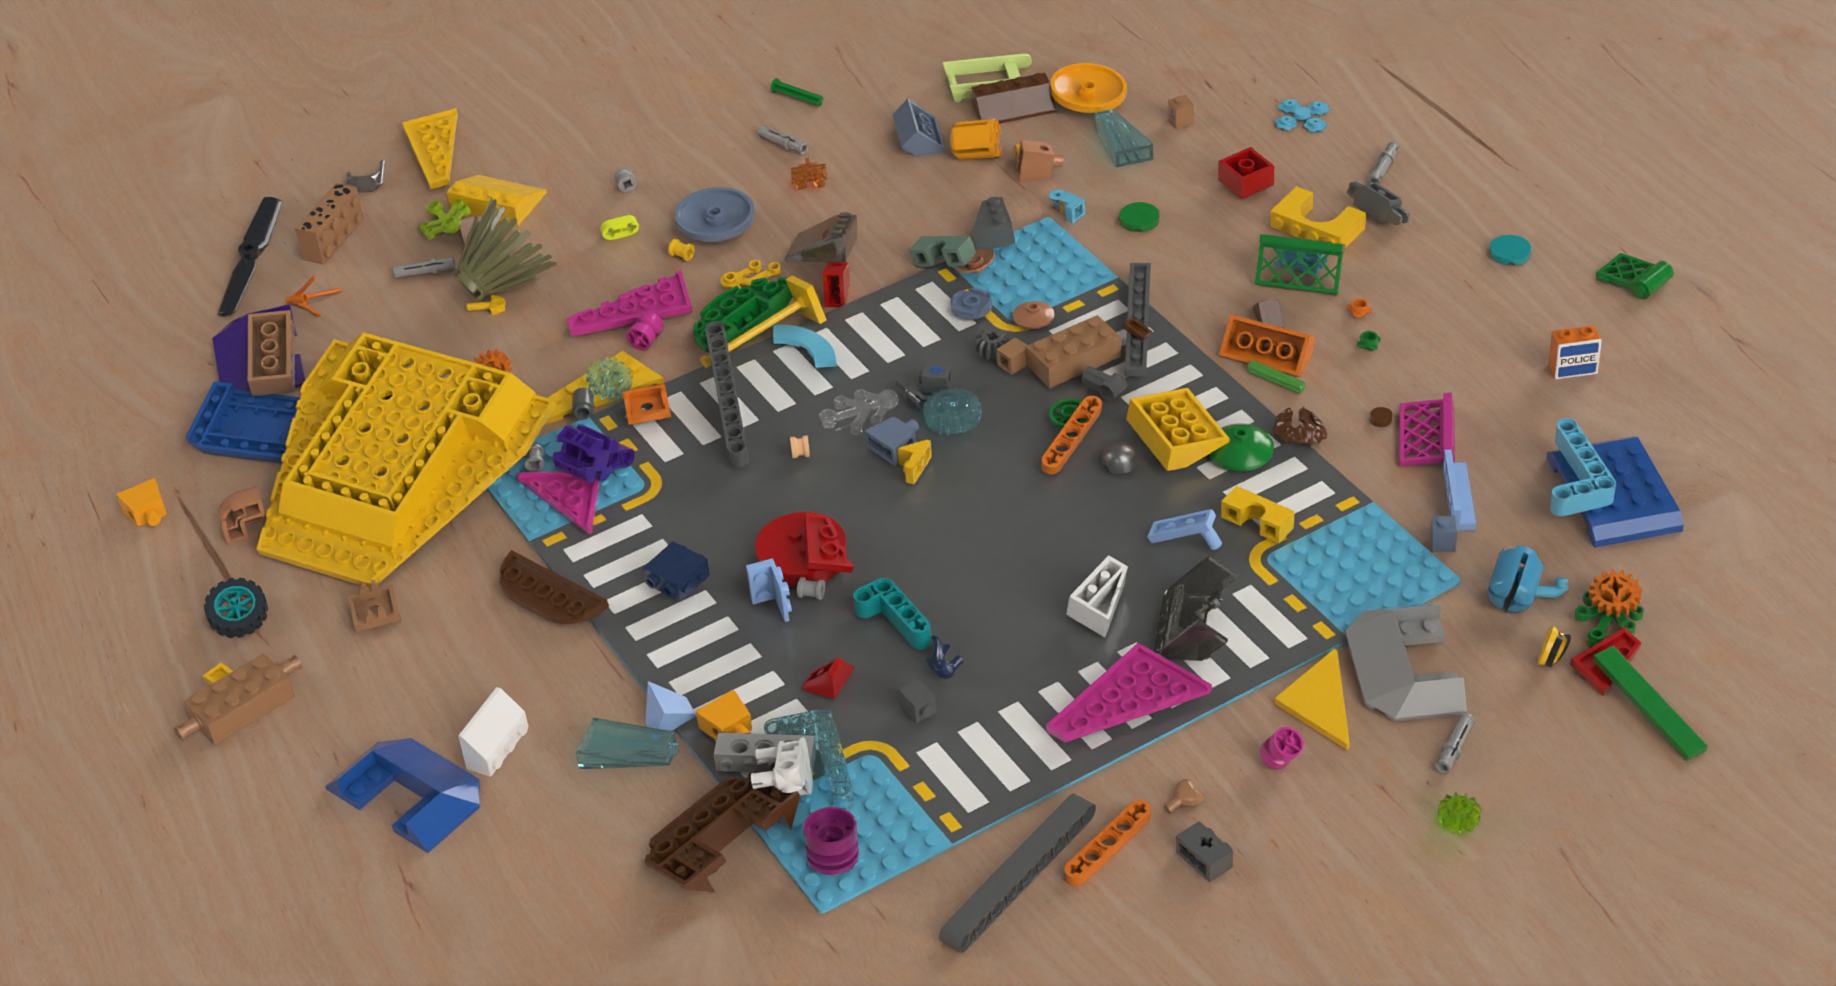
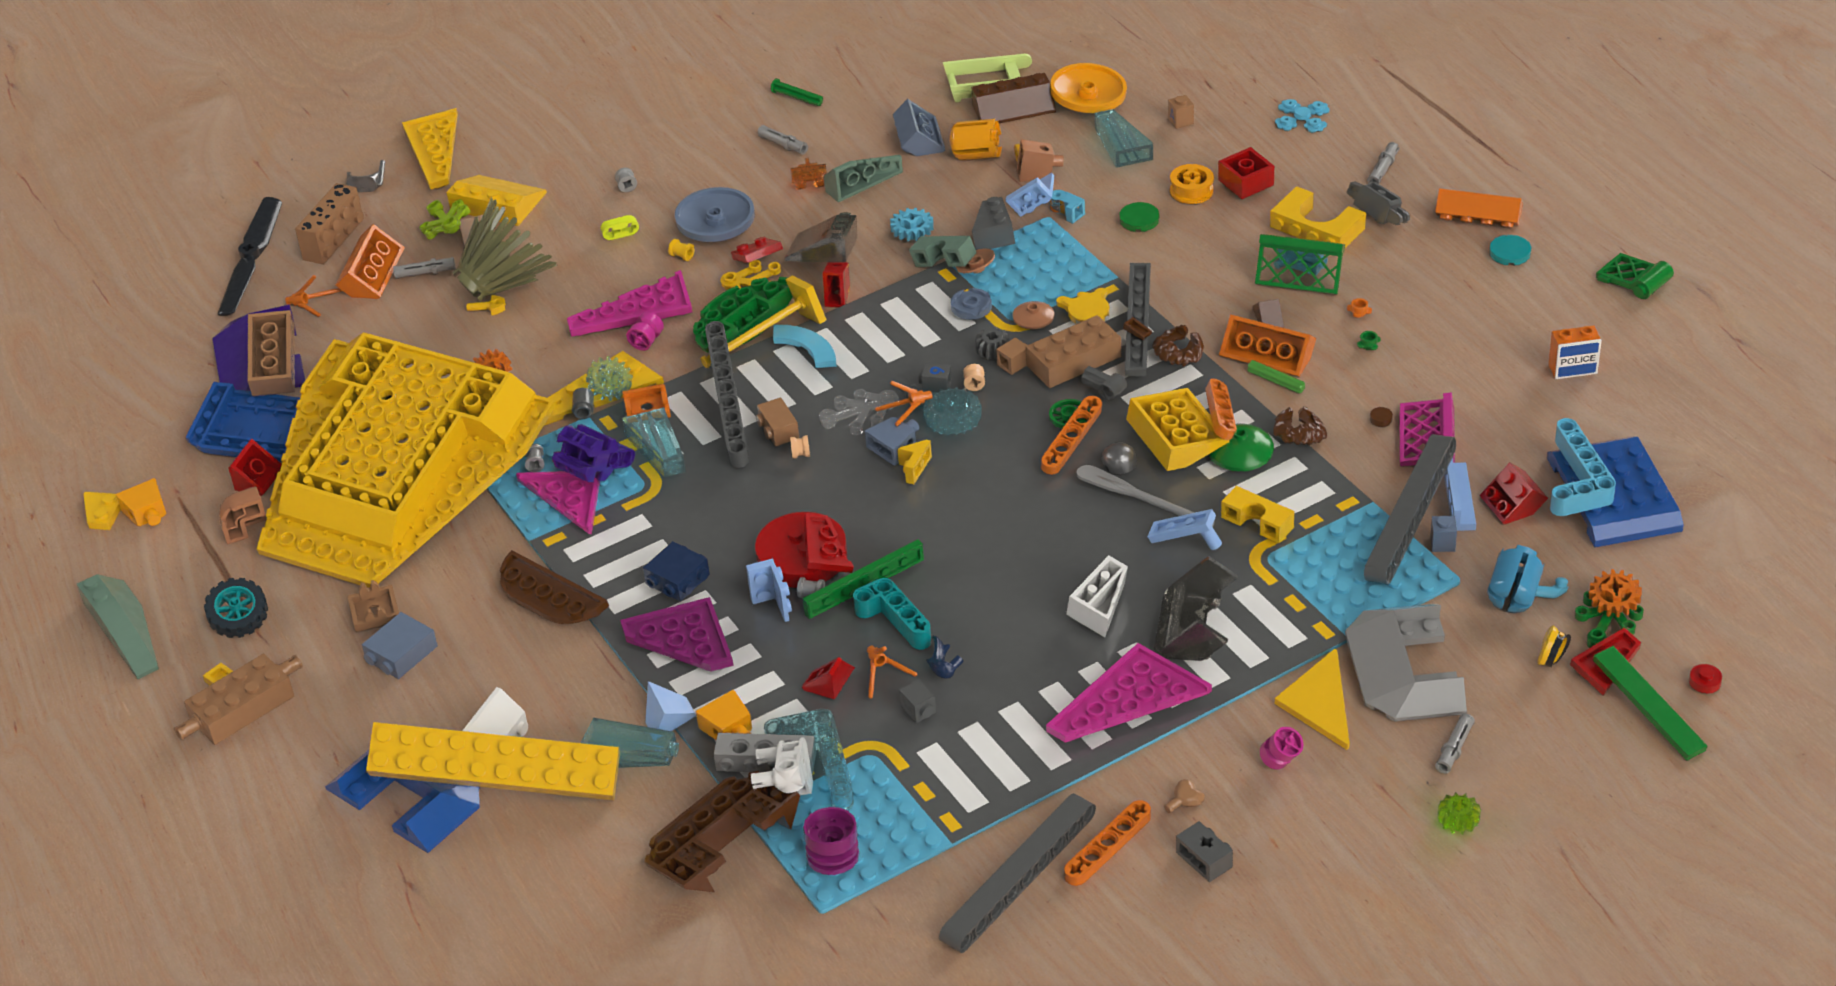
none -> sand green wedge [77,574,159,679]
none -> yellow wing [83,492,121,530]
none -> red slope [228,439,282,496]
none -> orange slope [335,224,405,299]
none -> sand blue brick [362,612,438,679]
none -> yellow brick [366,722,620,800]
none -> magenta plate [620,597,734,672]
none -> clear light blue slope [622,408,686,477]
none -> red plate [731,236,783,263]
none -> medium nougat brick [756,397,799,447]
none -> green tile [803,539,924,619]
none -> sand green wedge [824,155,903,203]
none -> orange plant [867,645,917,699]
none -> orange plant [875,381,932,426]
none -> medium azure gear [890,208,934,242]
none -> light nougat wheel [963,364,985,391]
none -> light blue bracket [1006,173,1055,217]
none -> yellow tile [1056,288,1110,324]
none -> light grey piece [1077,465,1214,527]
none -> reddish brown piece [1152,325,1204,367]
none -> light orange wheel [1170,164,1214,204]
none -> orange beam [1205,379,1237,440]
none -> dark grey beam [1364,434,1456,584]
none -> orange slope [1435,188,1523,228]
none -> red slope [1479,462,1548,524]
none -> red wheel [1689,664,1723,694]

